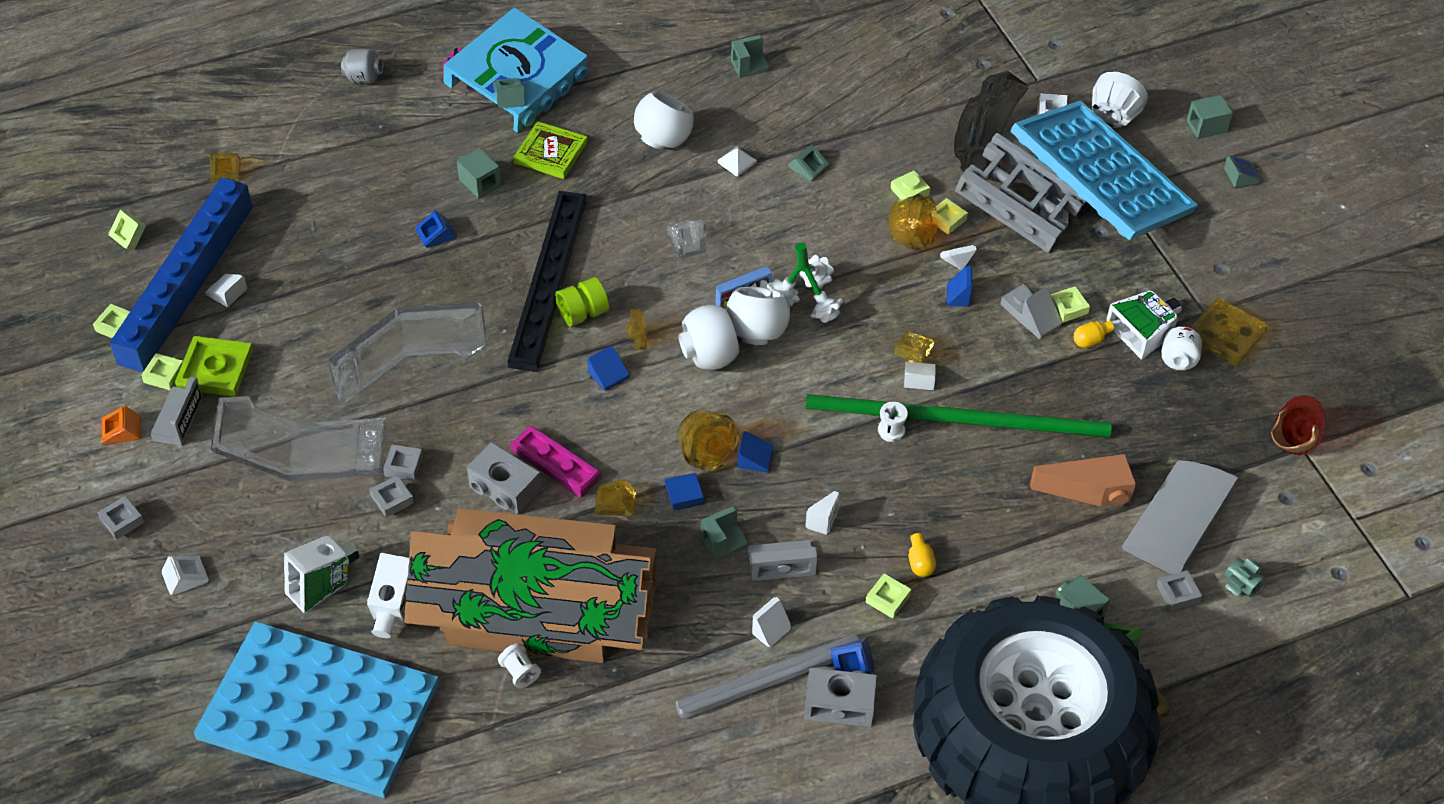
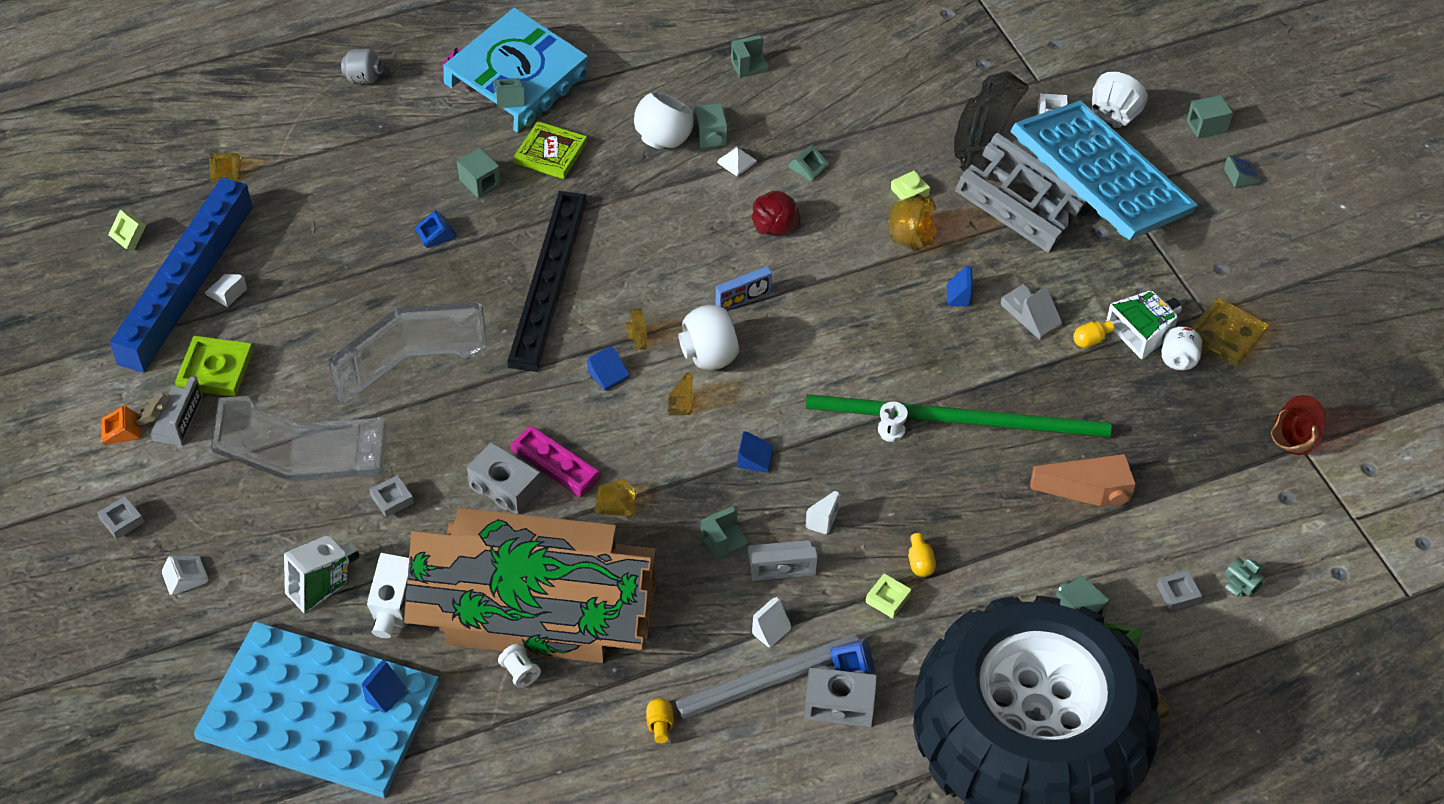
yellowish green plate [93,304,130,338] -> none
yellowish green plate [141,353,183,390] -> none
light grey plate [383,444,423,481] -> none
lime wheel [555,277,609,327] -> none
clear slope [664,219,706,259] -> none
blue tile [665,473,704,510] -> none
clear yellow cone [678,409,740,471] -> none
white wheel [726,287,790,345] -> none
white plant [767,243,843,323] -> none
clear yellow plate [894,331,934,363] -> none
white slope [904,362,936,390] -> none
yellowish green plate [927,198,968,235] -> none
white slope [940,245,976,270] -> none
yellowish green plate [1051,286,1090,323] -> none
light grey slope [1122,460,1238,575] -> none
none -> dark tan piece [135,392,169,427]
none -> blue slope [362,660,405,713]
none -> yellow cylinder [646,698,674,743]
none -> clear yellow slope [668,373,693,415]
none -> sand green brick [694,103,727,149]
none -> dark red hair [751,191,801,236]

